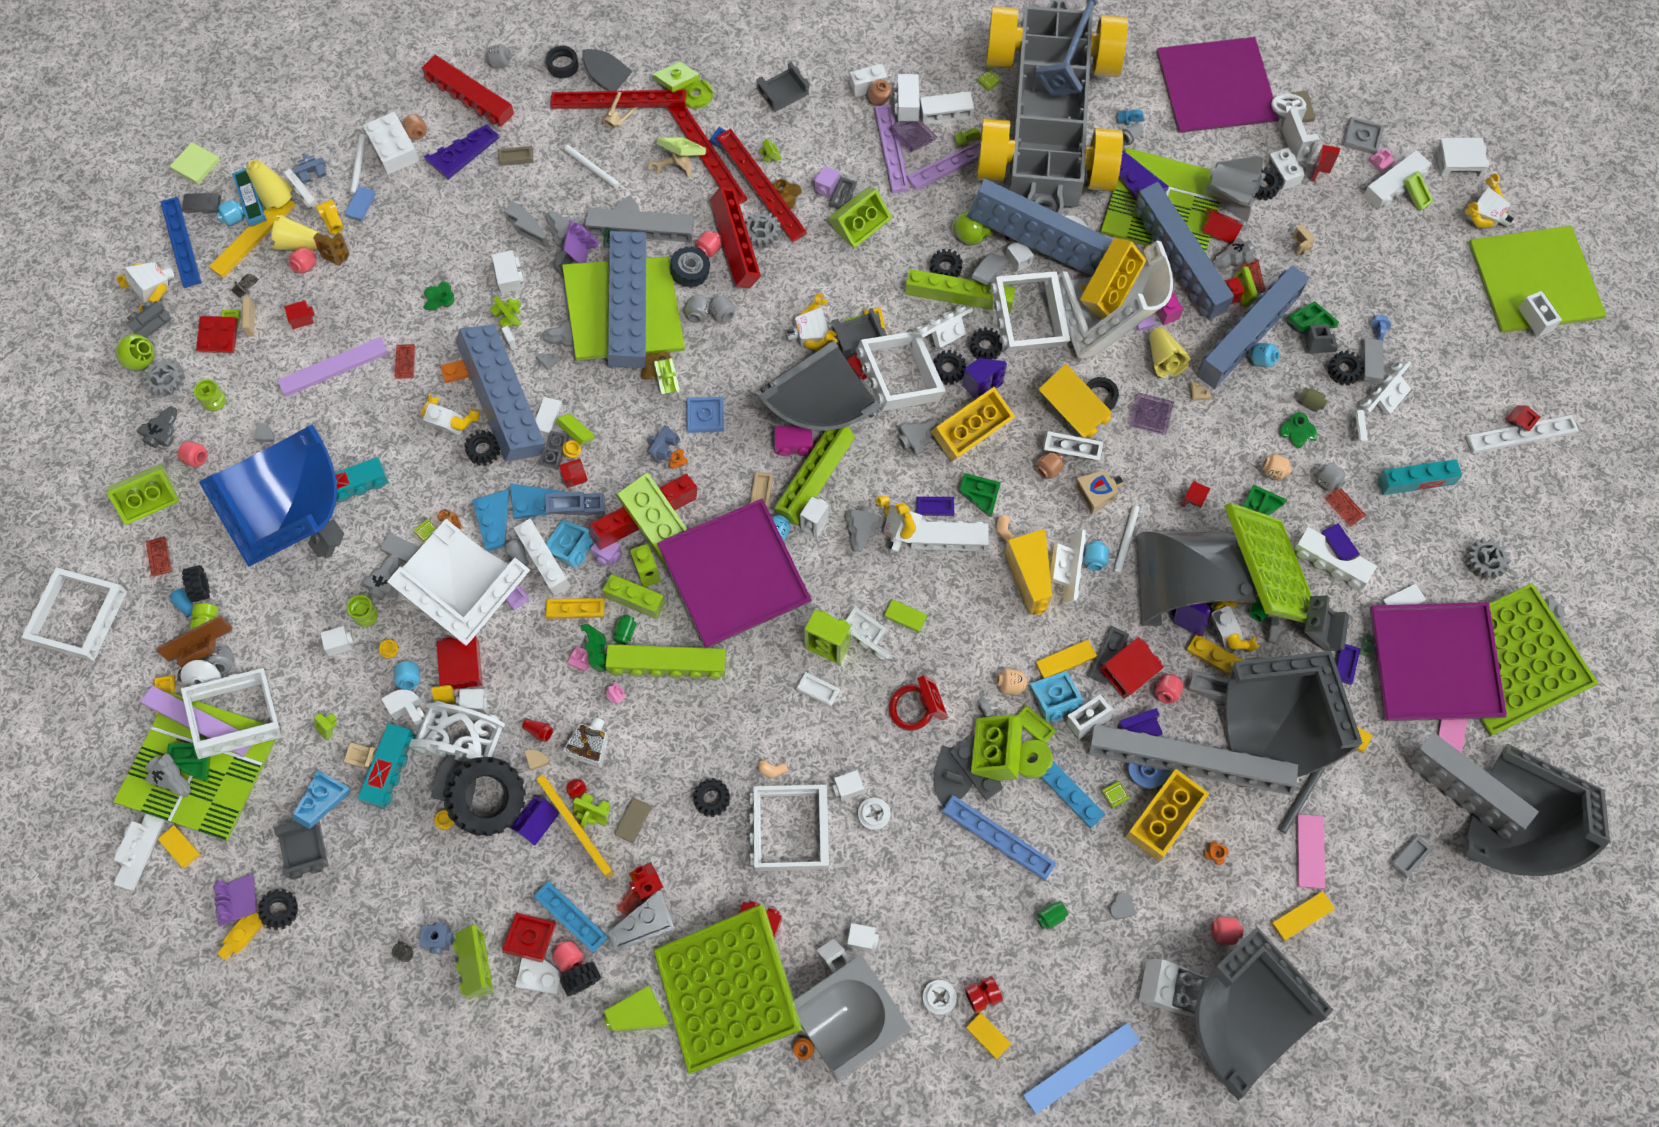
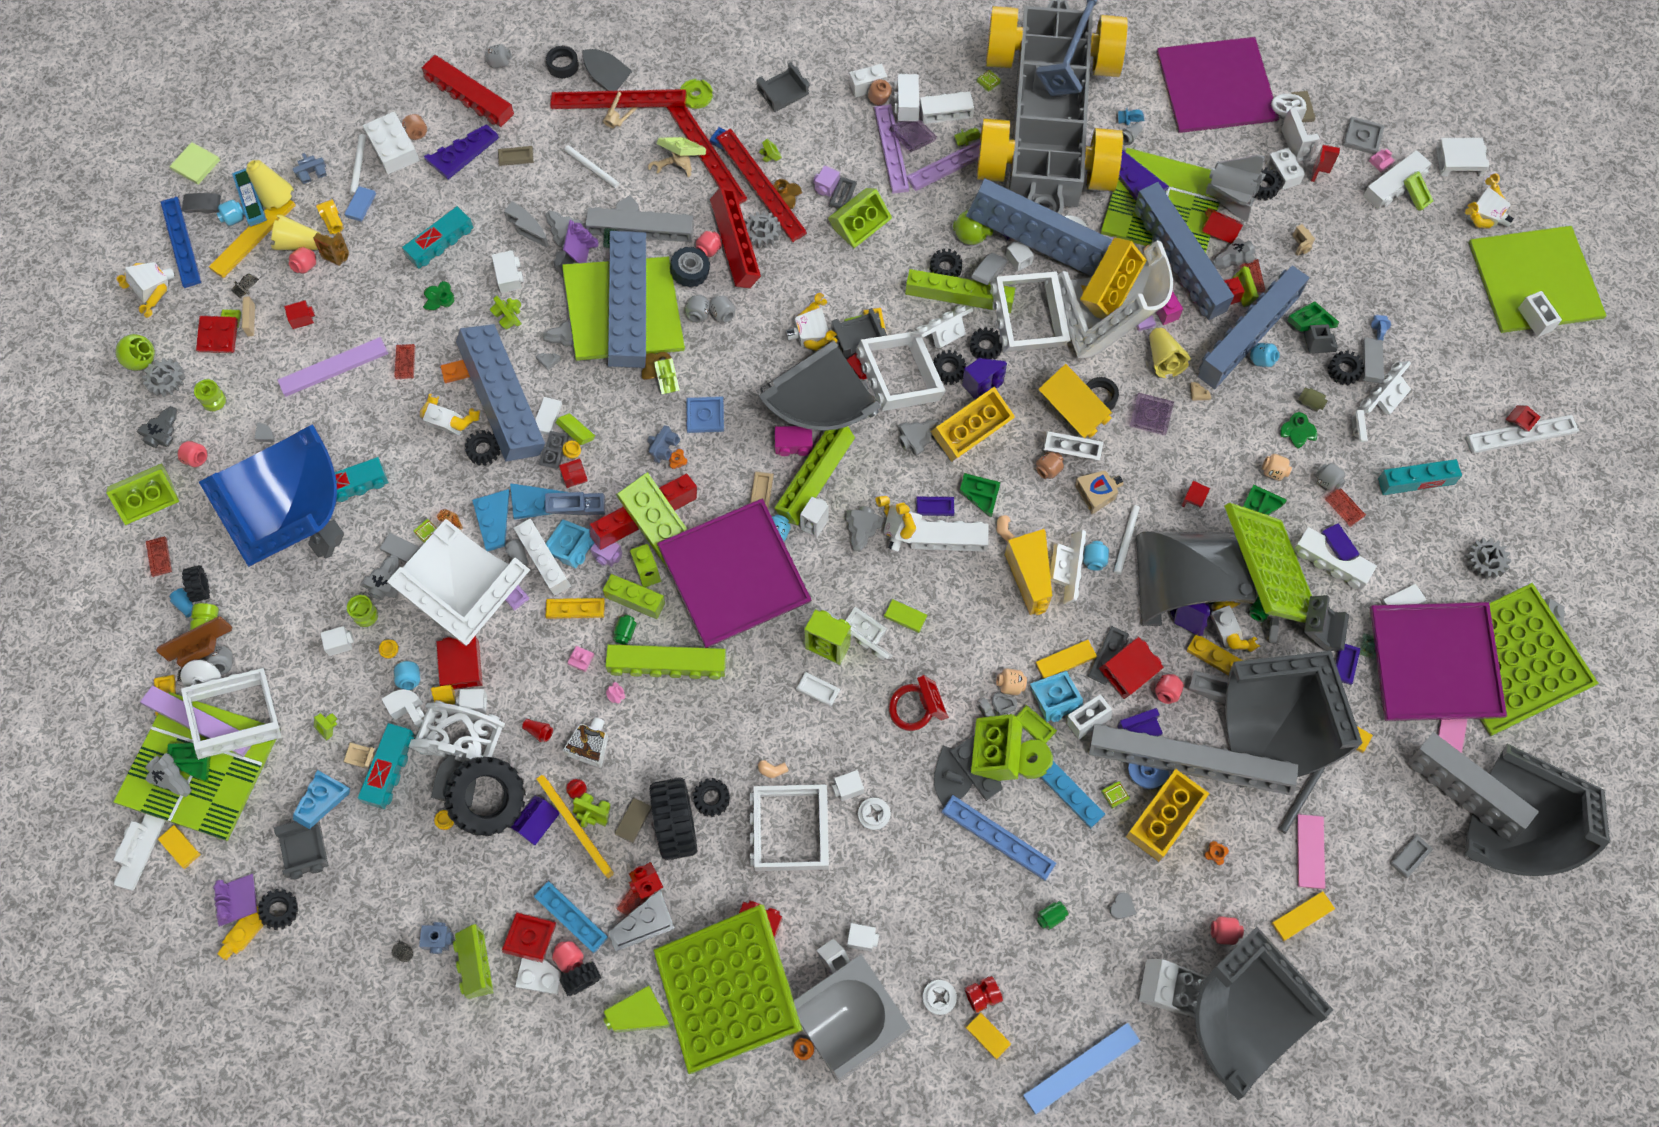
white window [21,567,127,661] -> none
dark grey brick [126,300,171,337] -> none
white wing [284,168,319,211] -> none
white tile [501,325,517,350] -> none
tan tile [525,750,550,771] -> none
green wing [580,623,607,672] -> none
lime plate [653,61,700,92] -> none
none -> teal brick [402,206,474,269]
none -> black tyre [649,777,698,861]
none -> light grey tile [991,692,1017,716]

